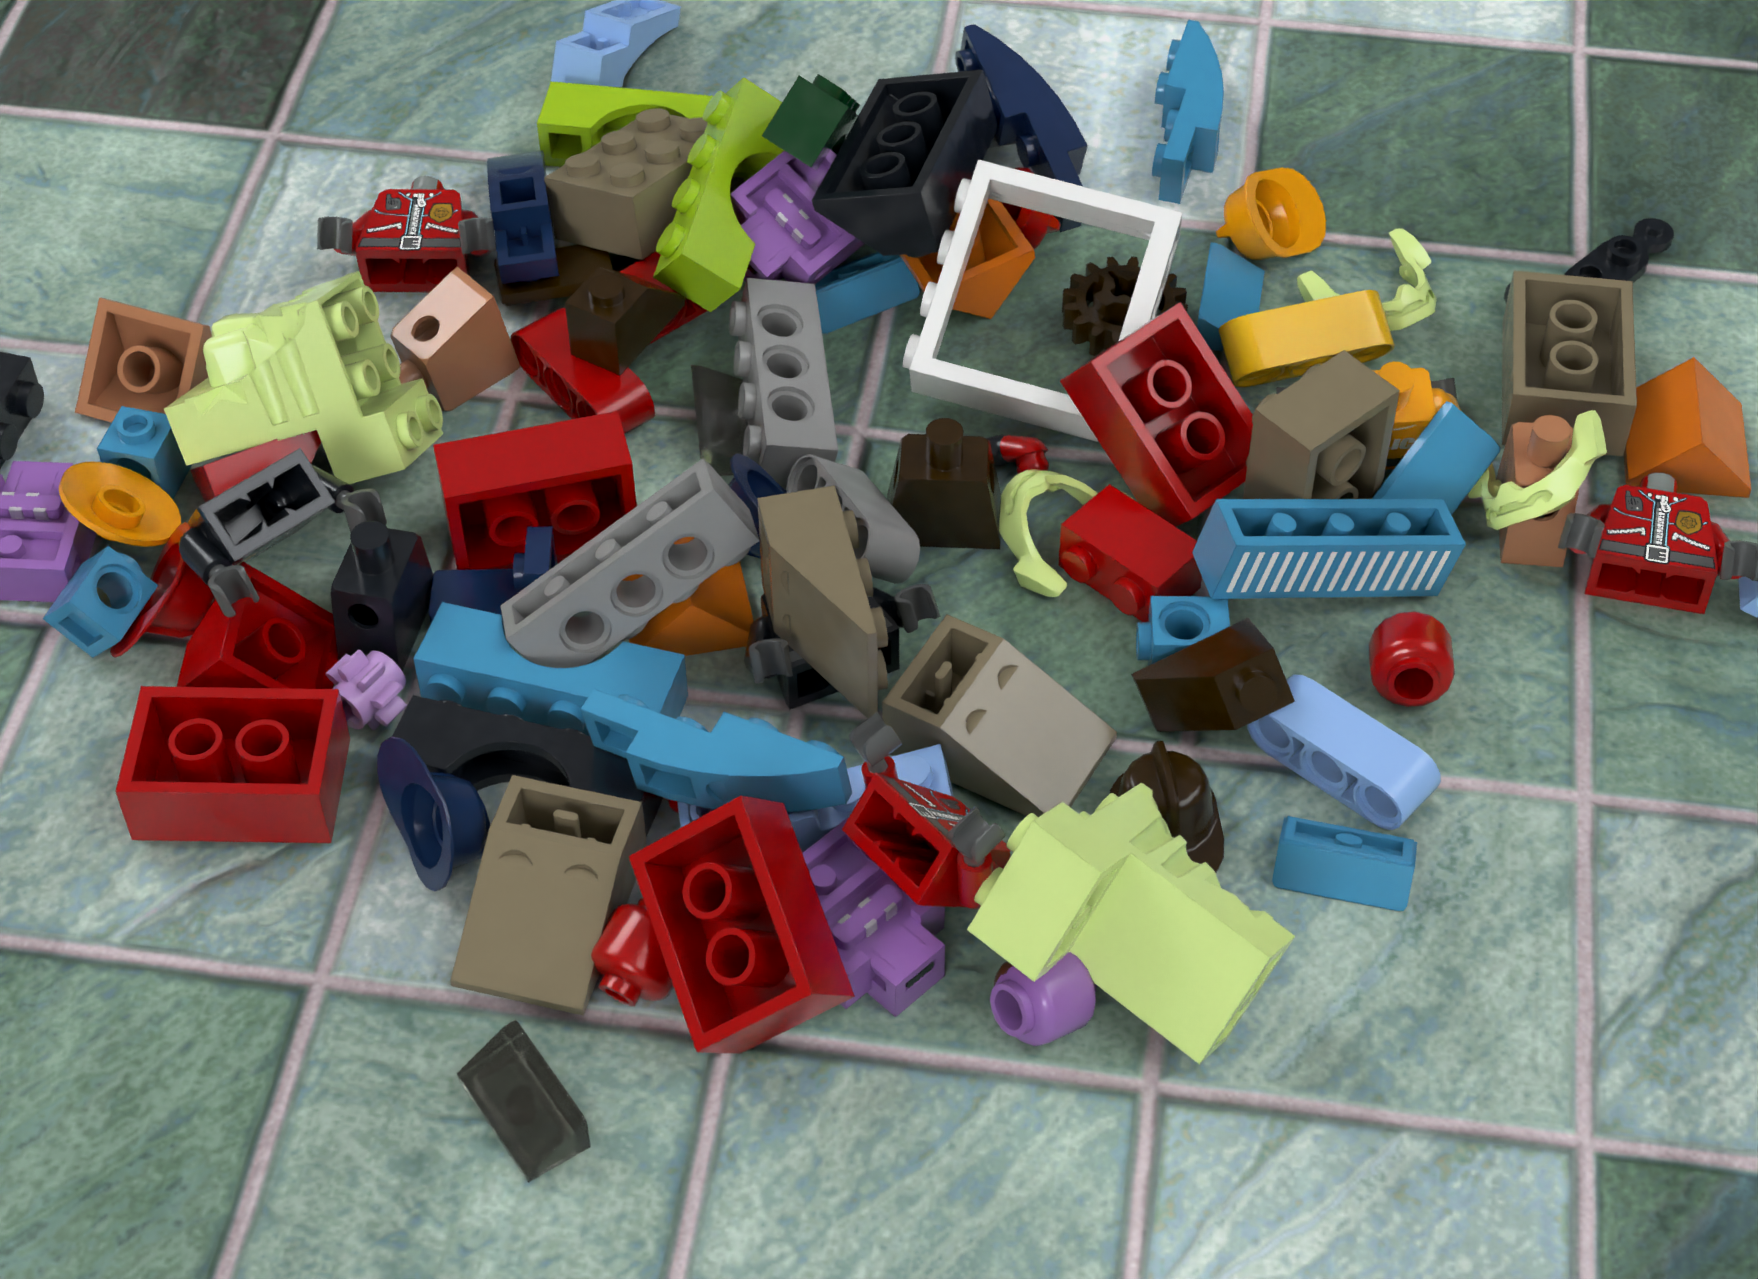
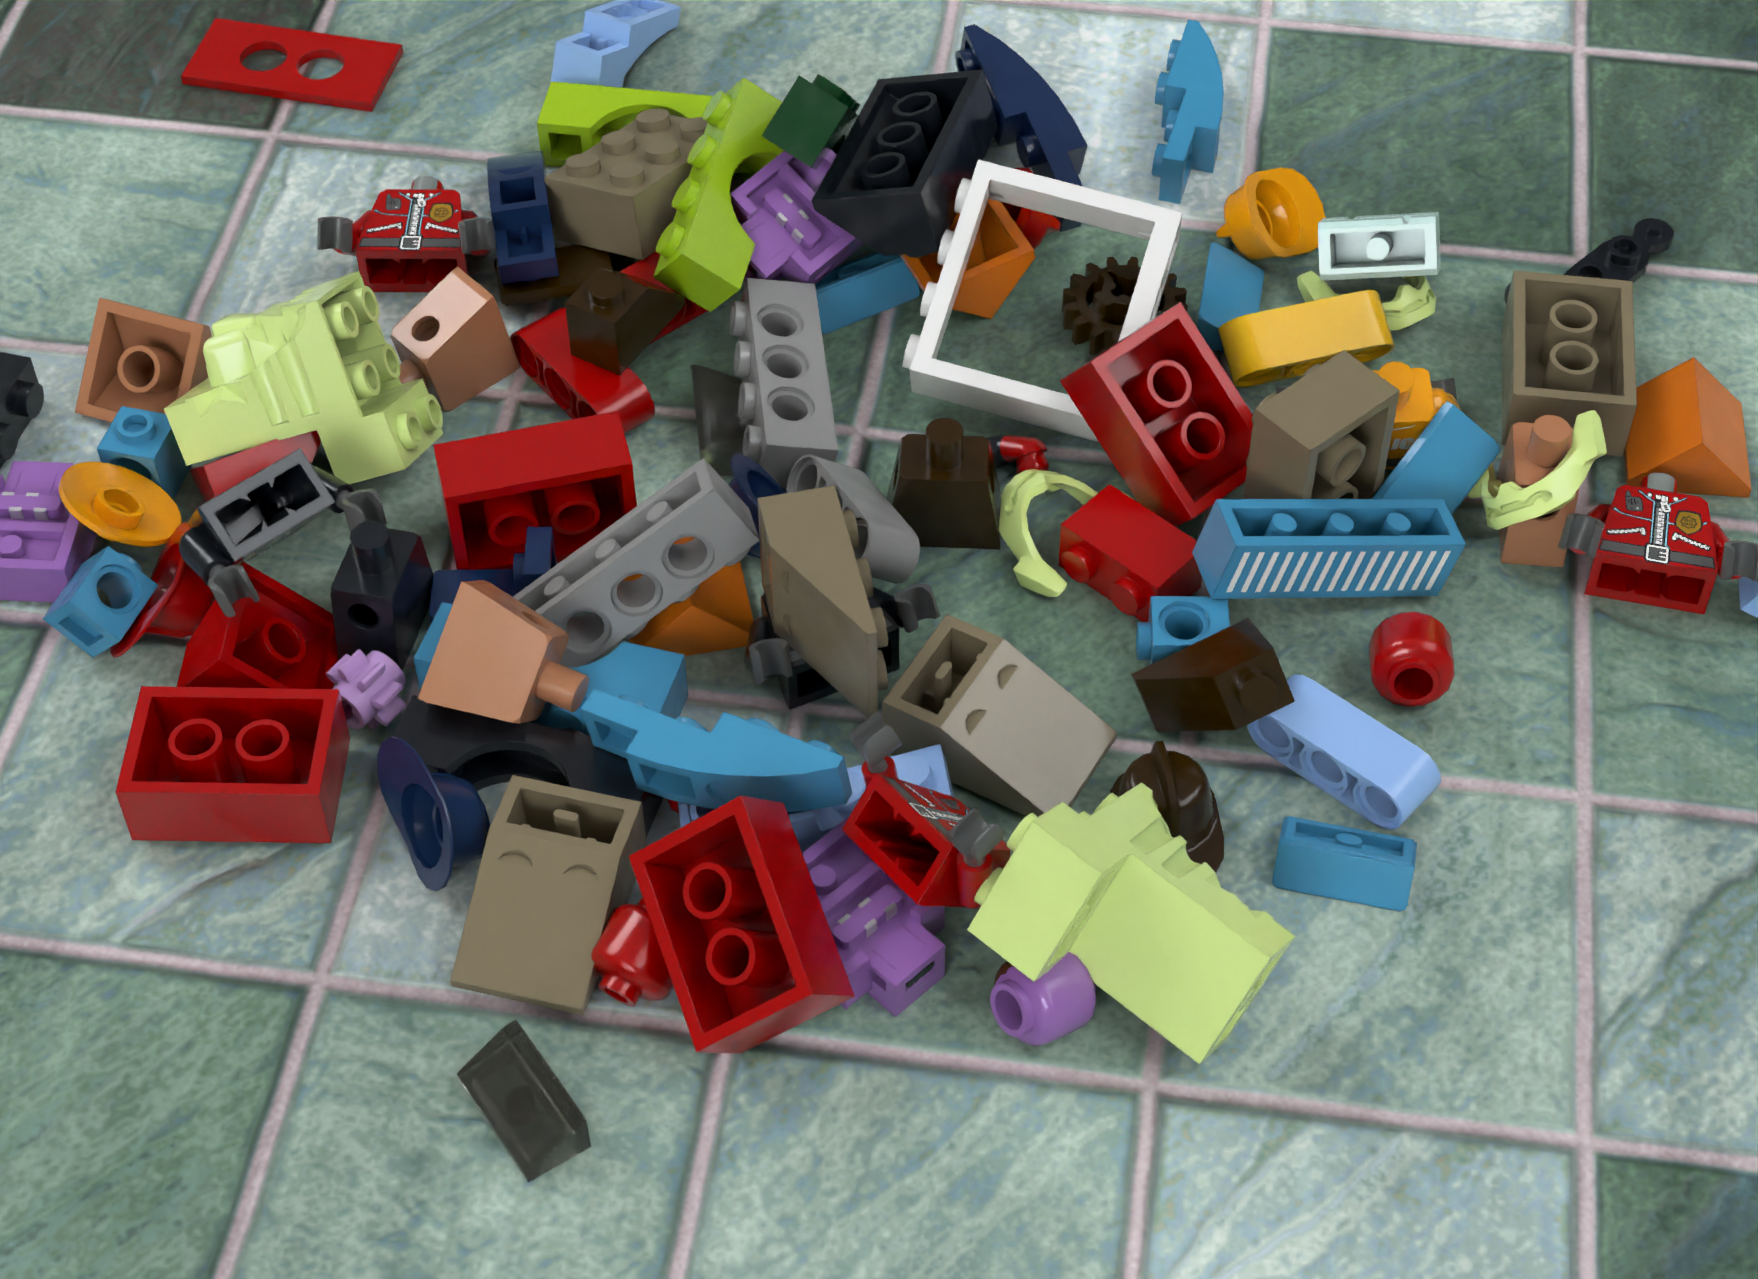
none -> red piece [181,18,403,112]
none -> nougat torso [417,580,589,724]
none -> light aqua brick [1318,212,1441,281]

